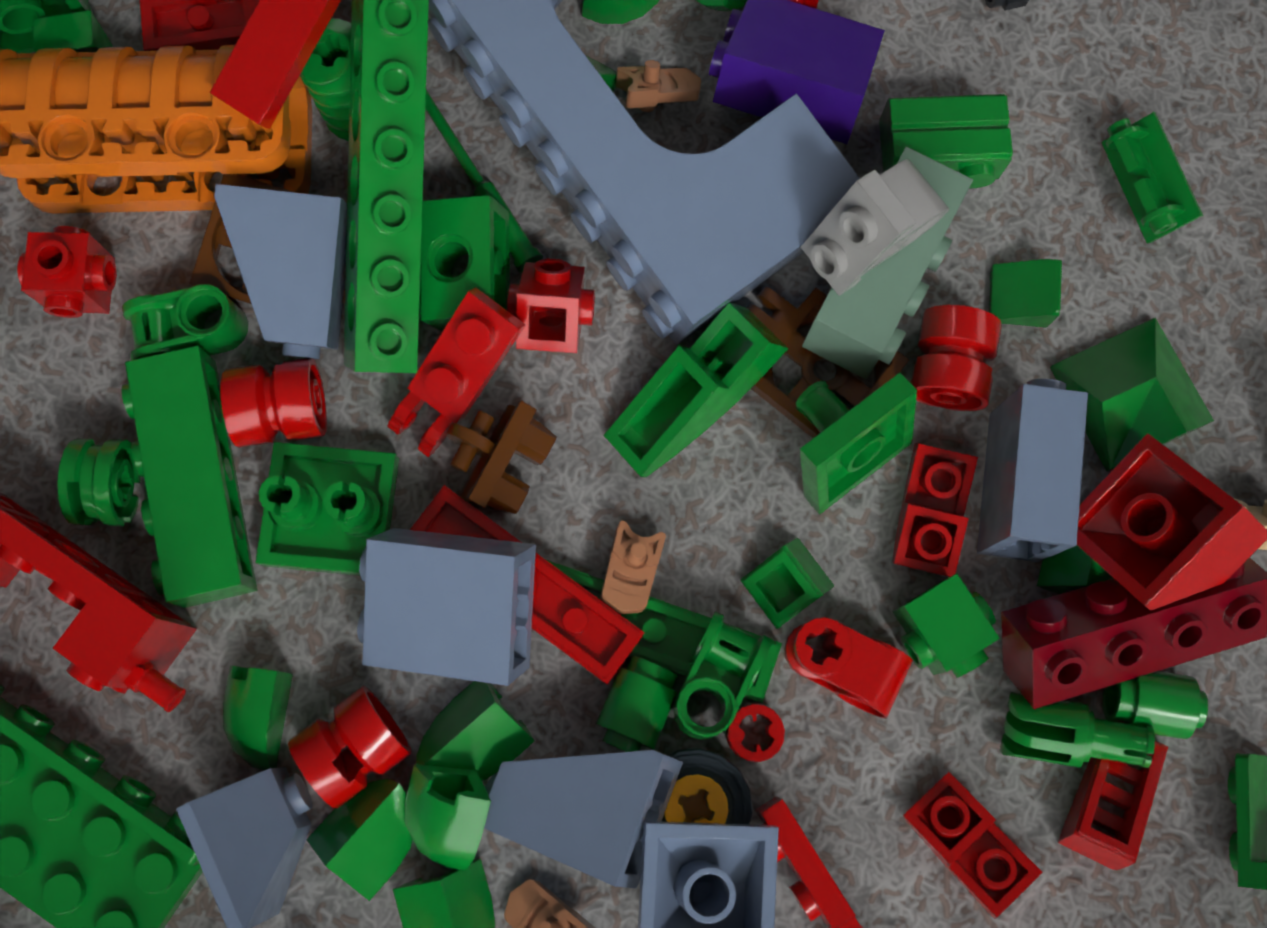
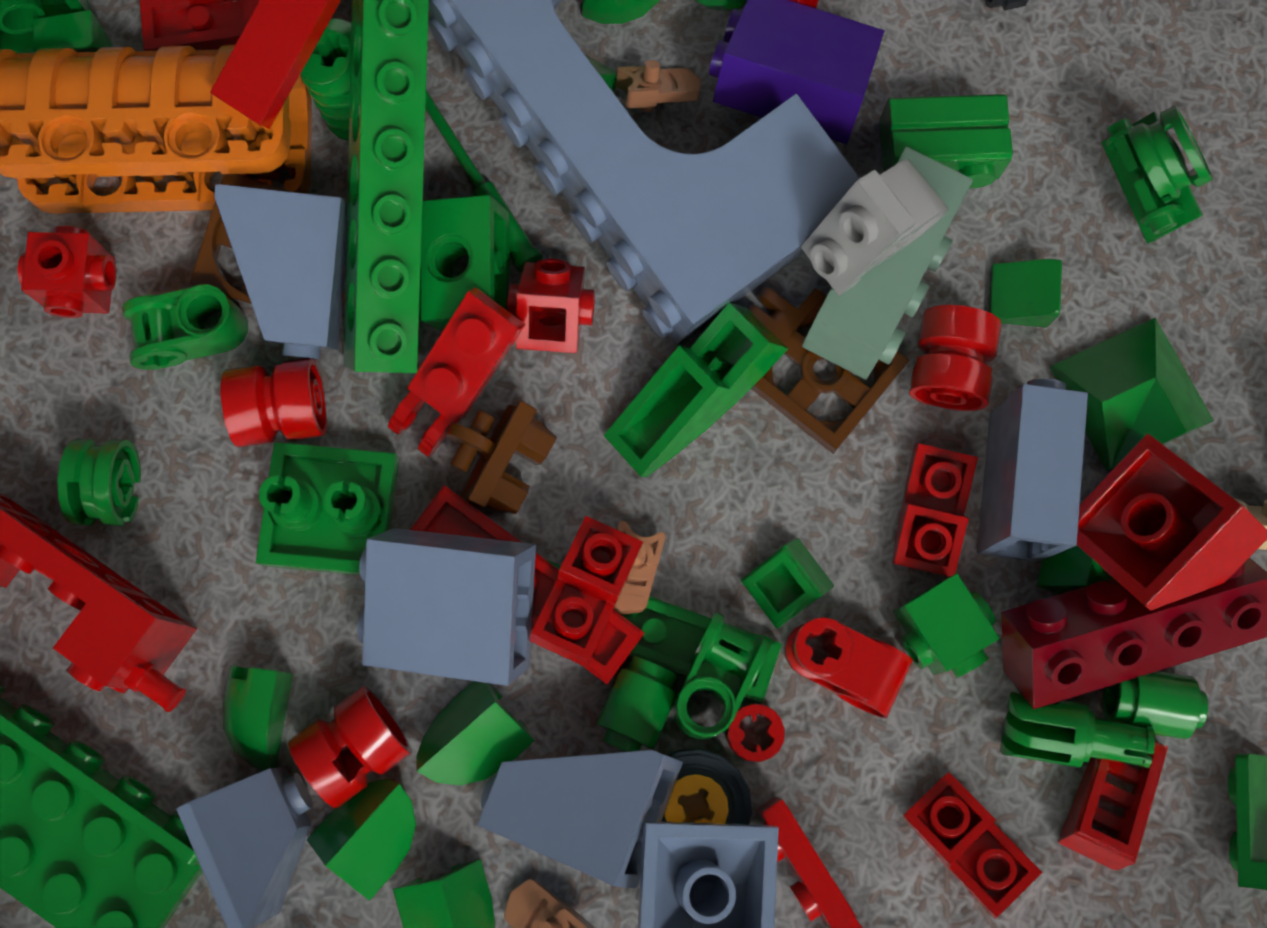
green brick [121,346,258,608] -> none
green brick [405,764,491,871] -> none
green tile [795,373,917,515] -> none
none -> red slope [529,516,643,668]
none -> green wheel [1128,105,1214,204]

